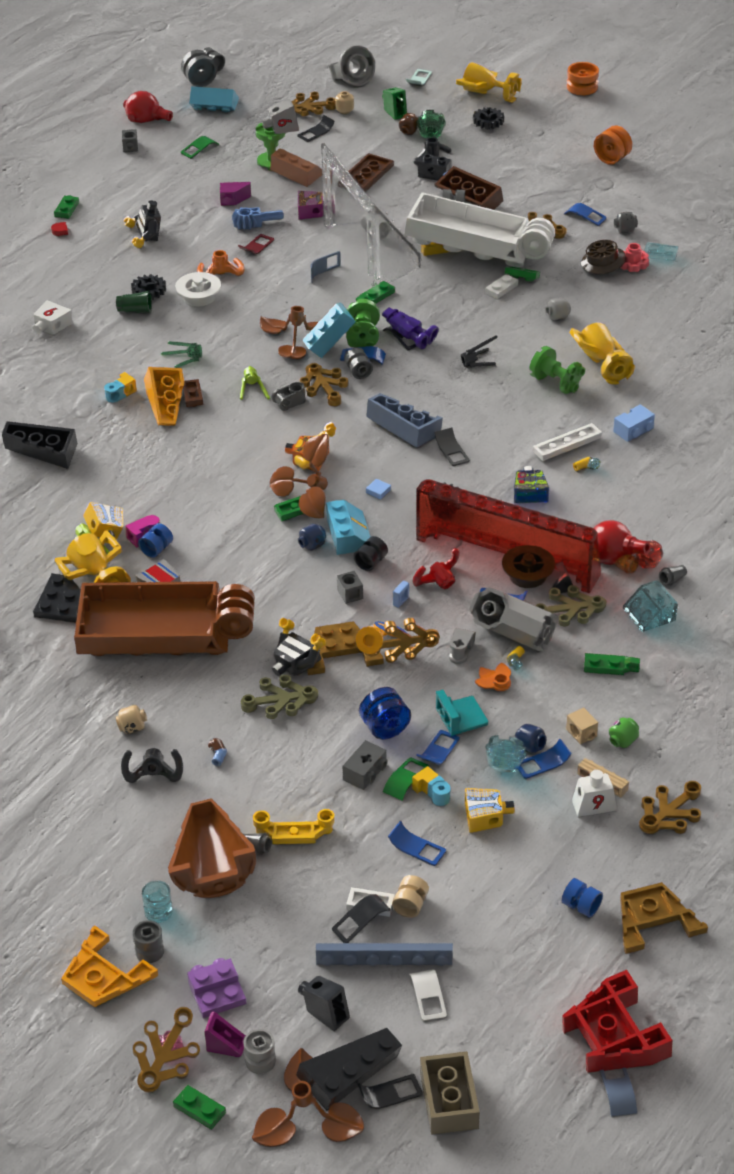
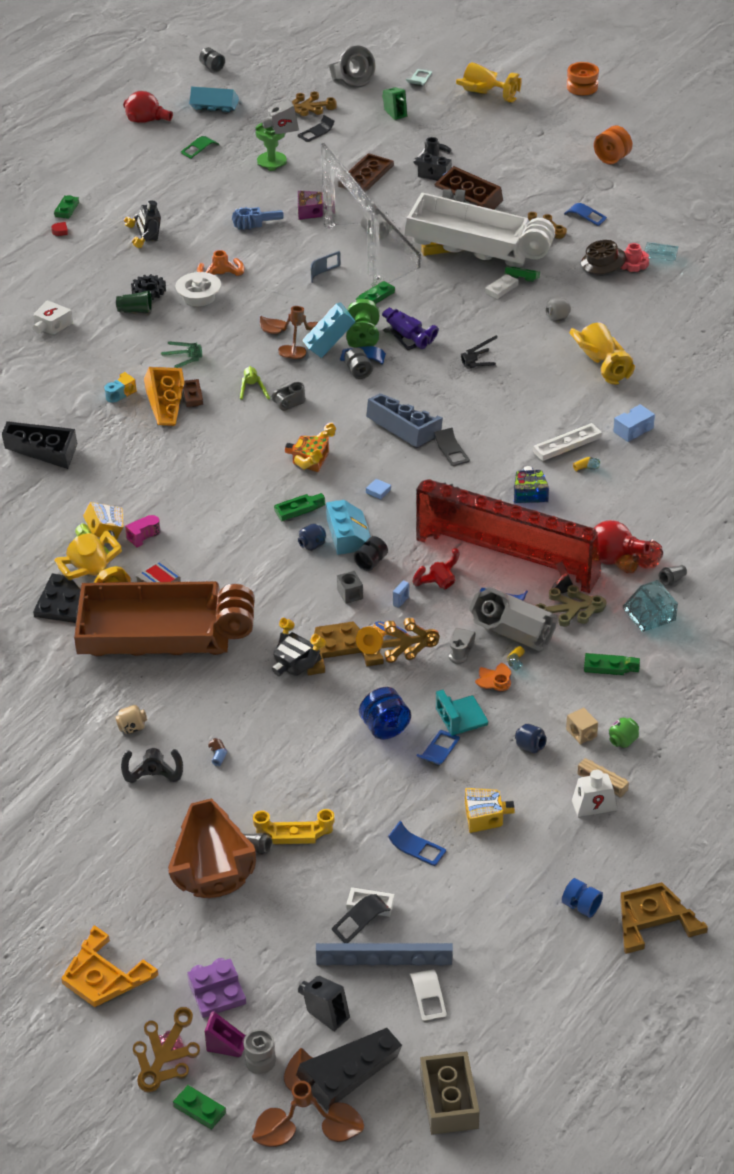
dark grey brick [122,129,138,152] -> none
dark grey wheel [133,920,164,963] -> none
blue wheel [138,523,173,558] -> none
clear light blue wheel [142,881,173,923] -> none
dark grey wheel [181,49,217,87] -> none
magenta slope [220,182,251,206] -> none
dark red piece [238,234,274,254] -> none
olive plant [241,674,319,719] -> none
nougat slope [270,148,325,187] -> none
dark orange plant [270,434,329,519] -> none
pearl gold plant [300,363,348,407] -> none
tan head [335,91,354,114] -> none
dark grey brick [342,740,388,790] -> none
black piece [358,1074,423,1109] -> none
green piece [383,757,429,801] -> none
tan wheel [392,875,429,918] -> none
reddish brown head [399,113,420,135] -> none
leg [412,766,451,806] -> none
clear green cone [416,110,446,138] -> none
black gear [473,107,505,130] -> none
clear light blue cone [485,735,526,772] -> none
dark brown wheel [502,545,555,588] -> none
blue piece [515,739,572,779] -> none
bright green piece [529,346,586,394] -> none
red wedge [562,970,673,1073] -> none
sand blue piece [600,1068,637,1117] -> none
dark grey head [614,212,638,233] -> none
pearl gold plant [639,781,701,834] -> none

